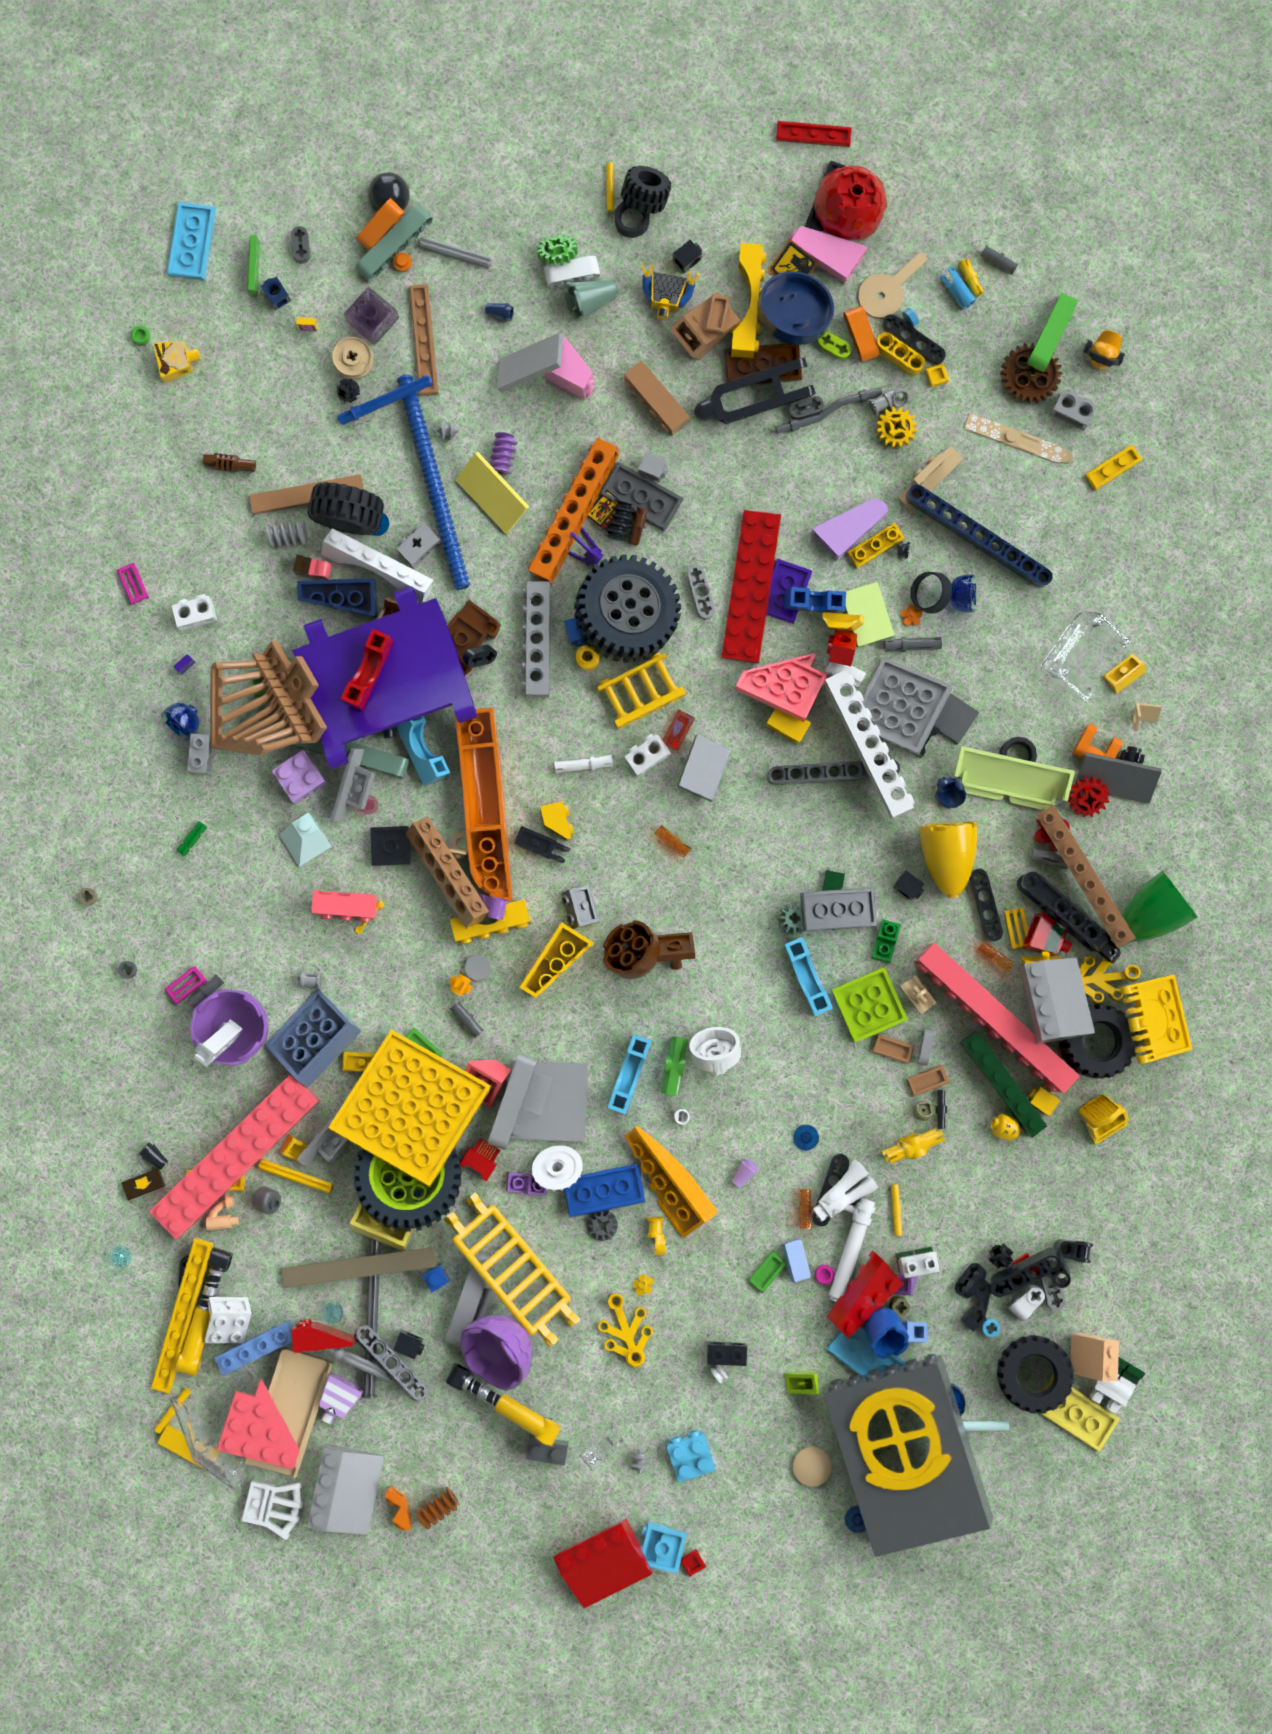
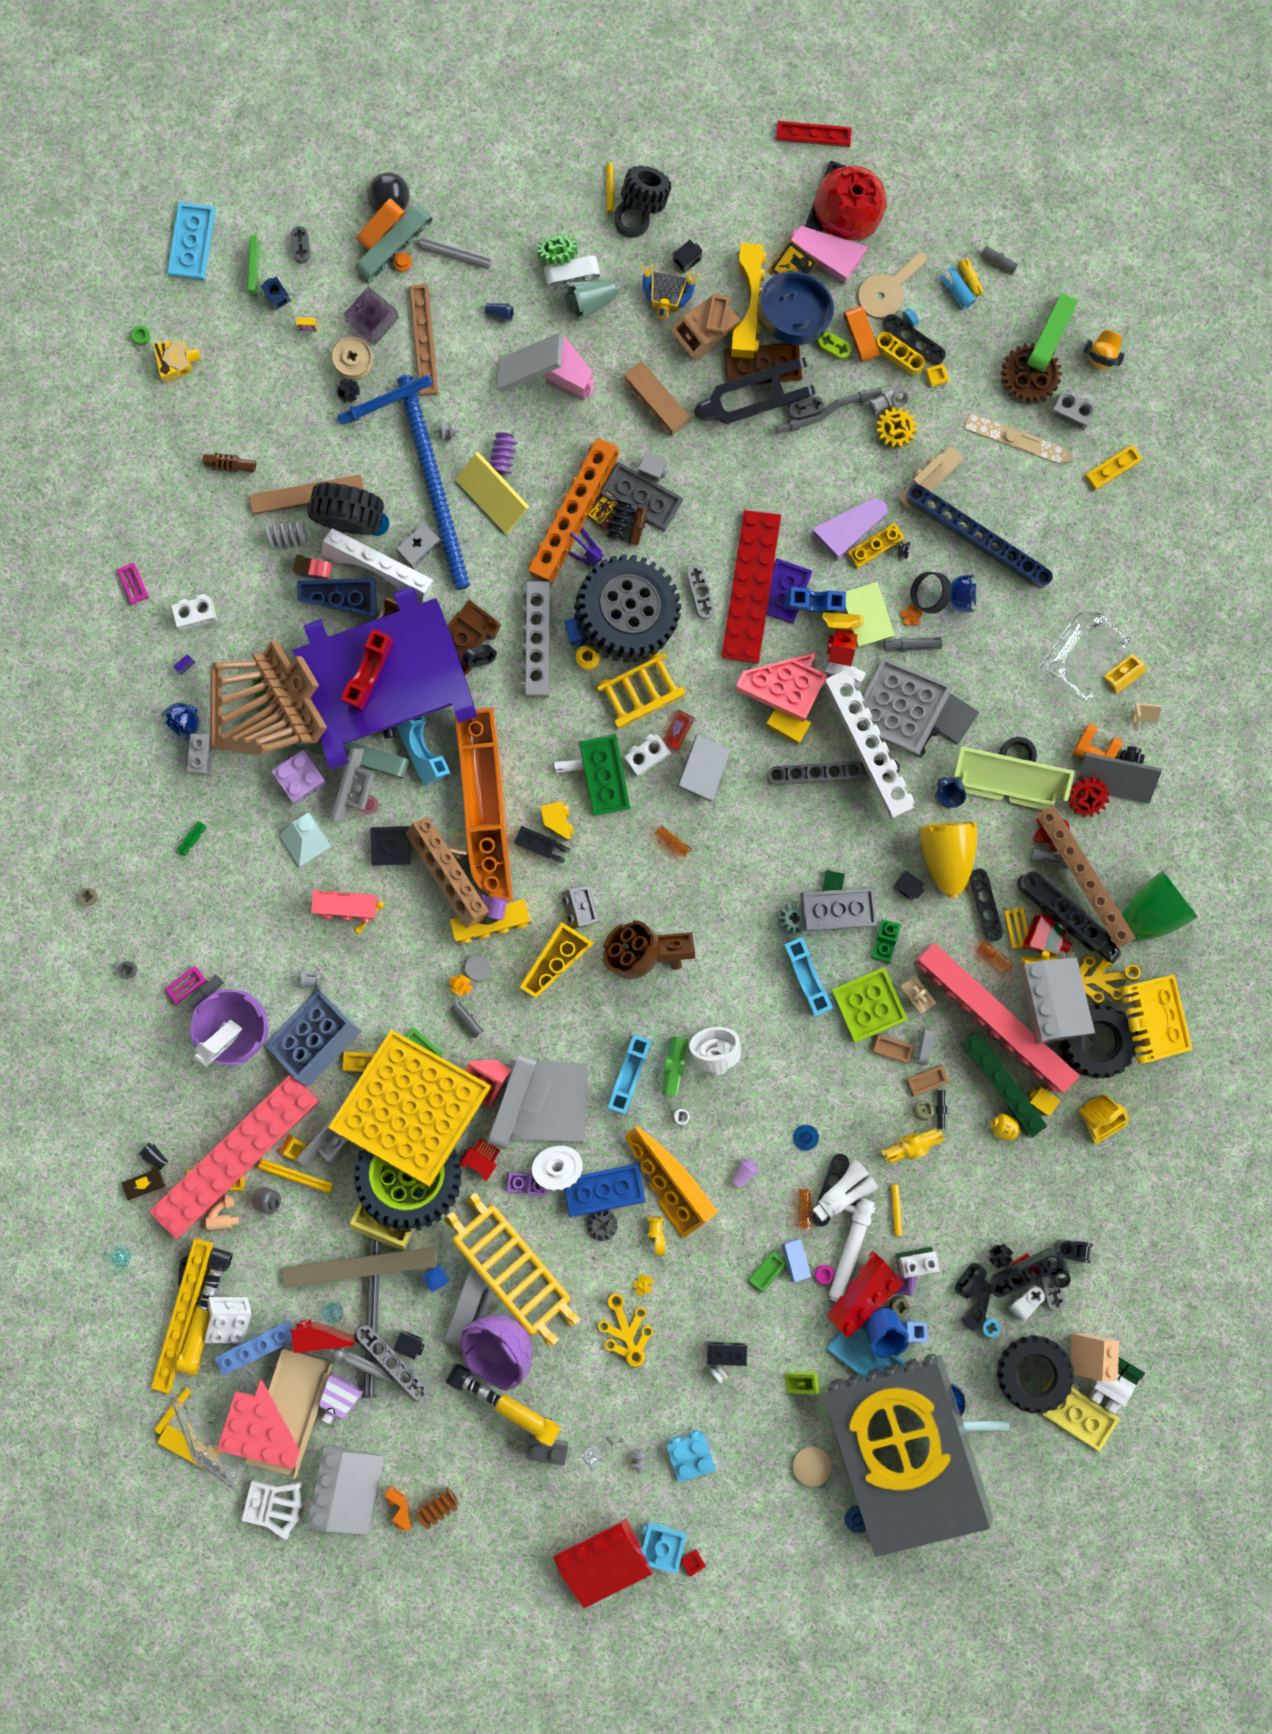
none -> green tile [578,733,631,816]

